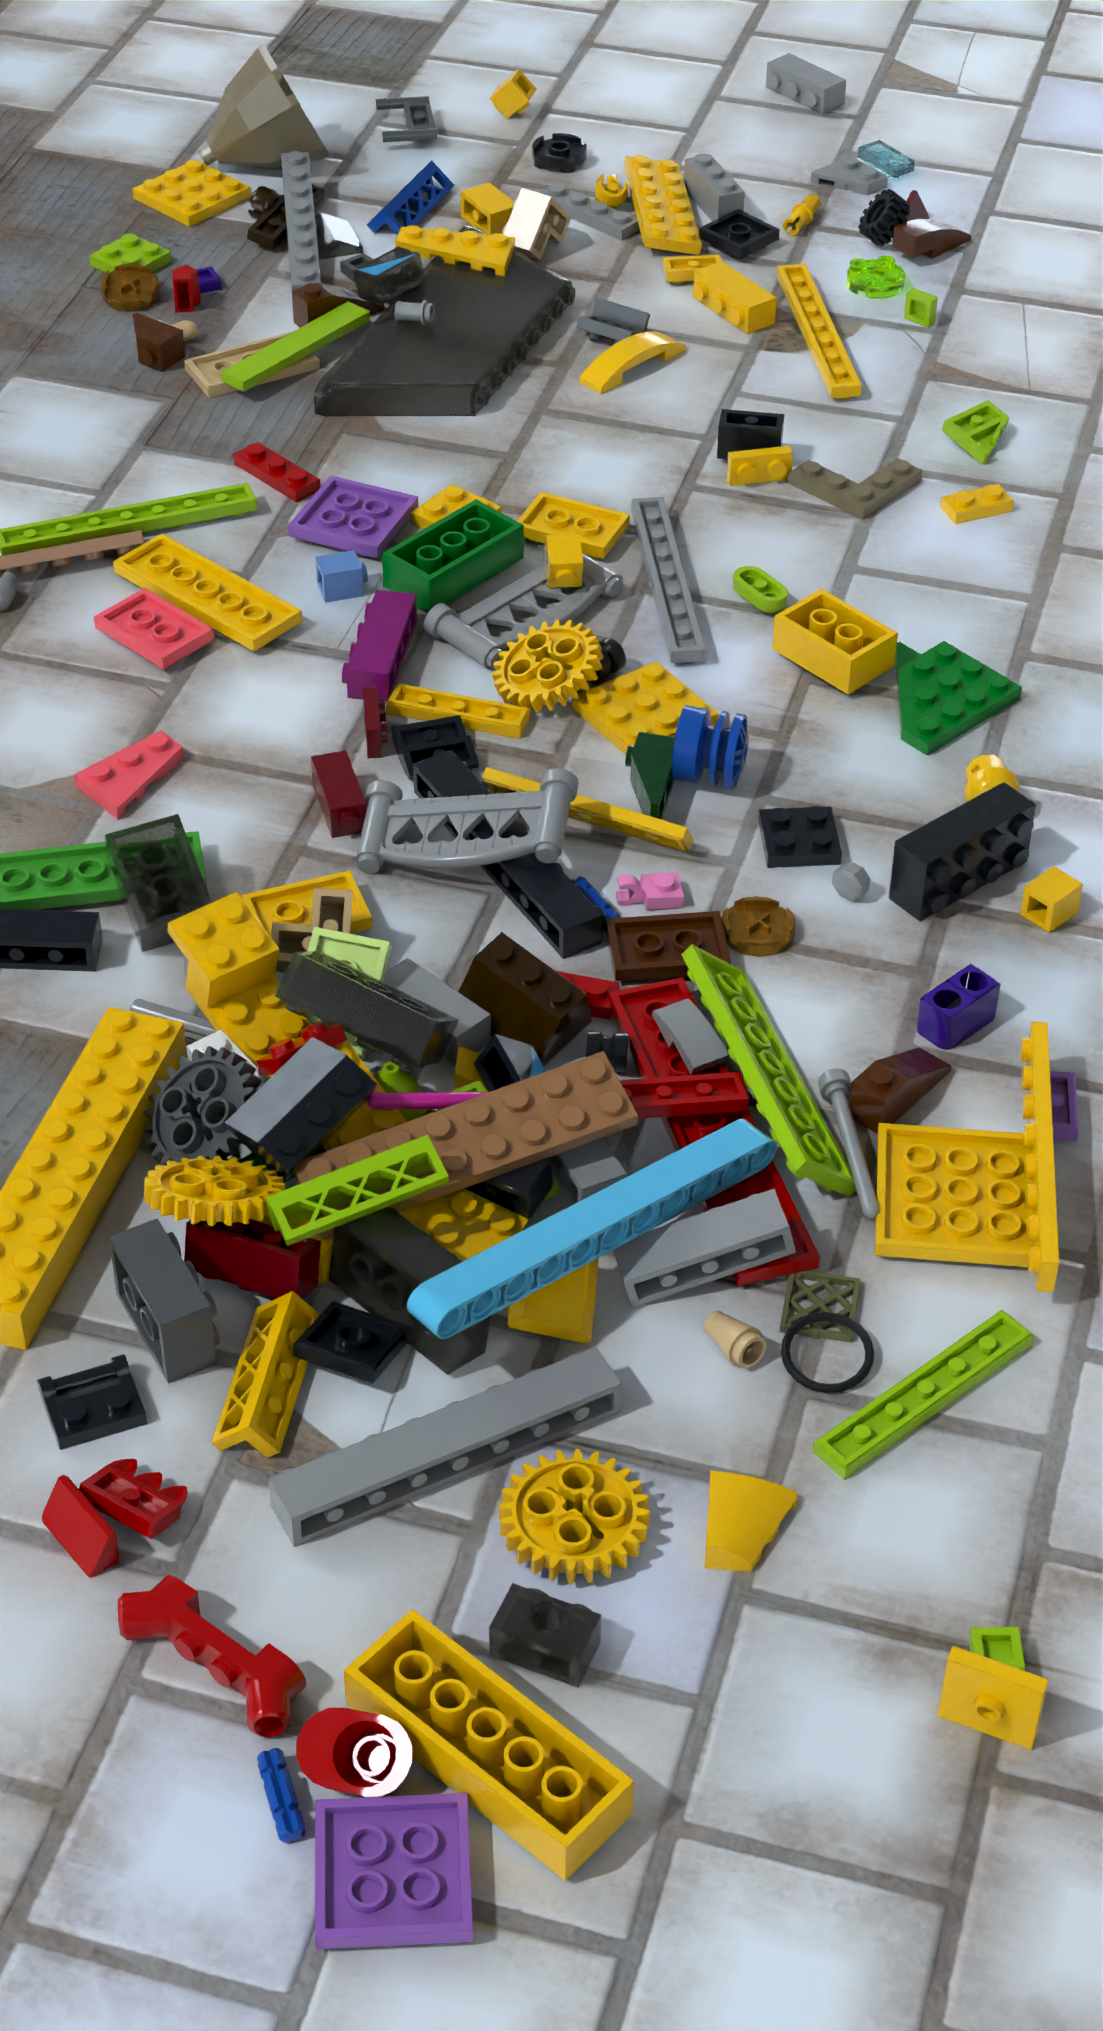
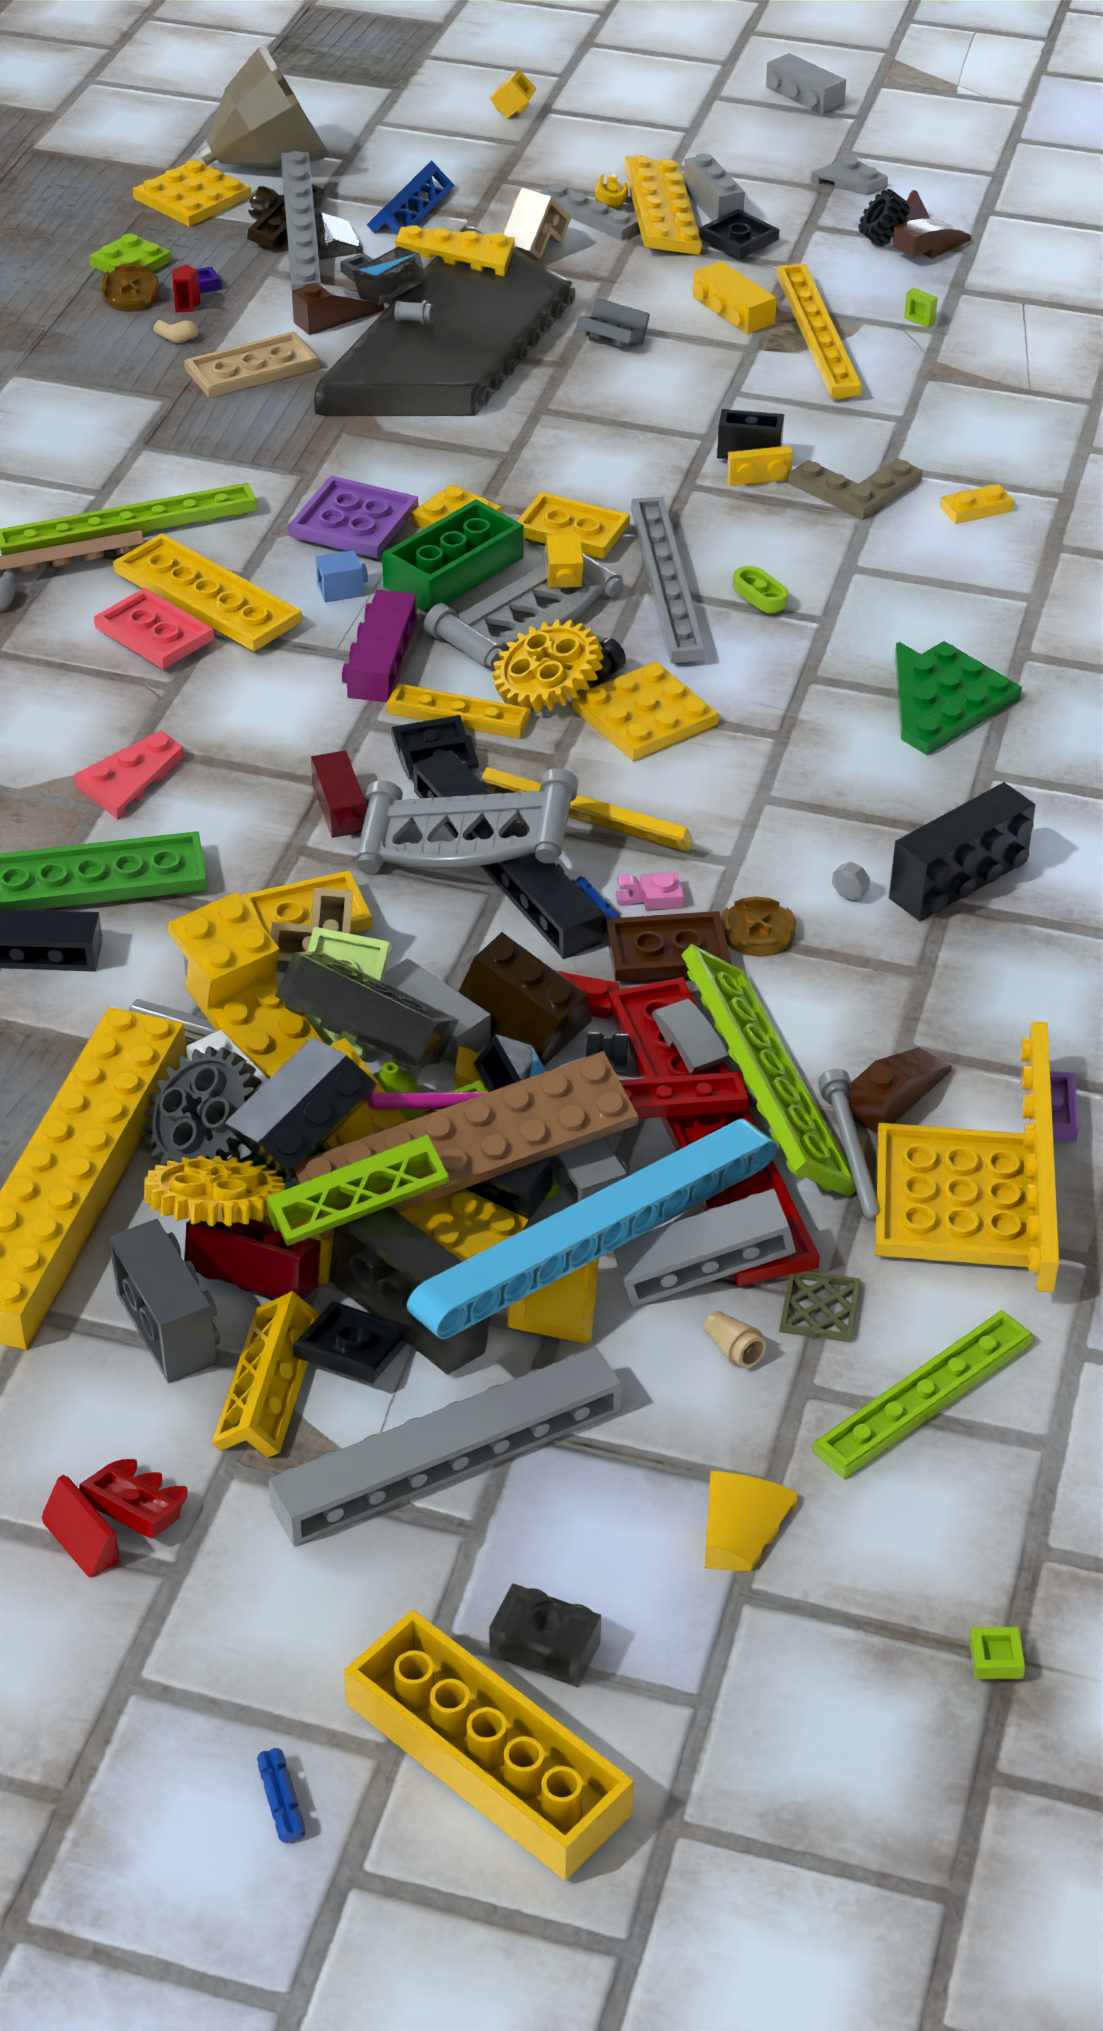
black plate [37,1354,147,1450] -> none
clear smoke brick [105,814,212,952] -> none
red plate [118,1575,306,1737] -> none
reddish brown slope [133,312,185,372] -> none
lime tile [221,301,370,392] -> none
red plate [234,442,320,503] -> none
red plate [256,1022,347,1076] -> none
red piece [296,1708,413,1797] -> none
medium lavender plate [315,1793,473,1949] -> none
dark red plate [363,686,388,758] -> none
dark grey plate [375,96,437,143] -> none
yellow brick [461,182,514,235] -> none
yellow gear [499,1449,650,1584] -> none
black plate [532,133,587,173] -> none
yellow slope [580,331,686,394] -> none
dark green slope [625,732,675,820] -> none
yellow plate [662,255,722,284] -> none
blue wheel [672,705,749,790] -> none
black plate [758,806,842,868] -> none
yellow brick [772,588,898,695] -> none
black tyre [781,1312,874,1393] -> none
yellow axle [783,194,821,236] -> none
clear neon green plate [846,256,905,299] -> none
clear light blue plate [858,140,915,178] -> none
dark purple piece [917,964,1001,1050] -> none
yellow plate [938,1646,1049,1750] -> none
lime wing [942,400,1009,465] -> none
yellow piece [964,755,1020,802] -> none
yellow brick [1020,866,1083,933] -> none

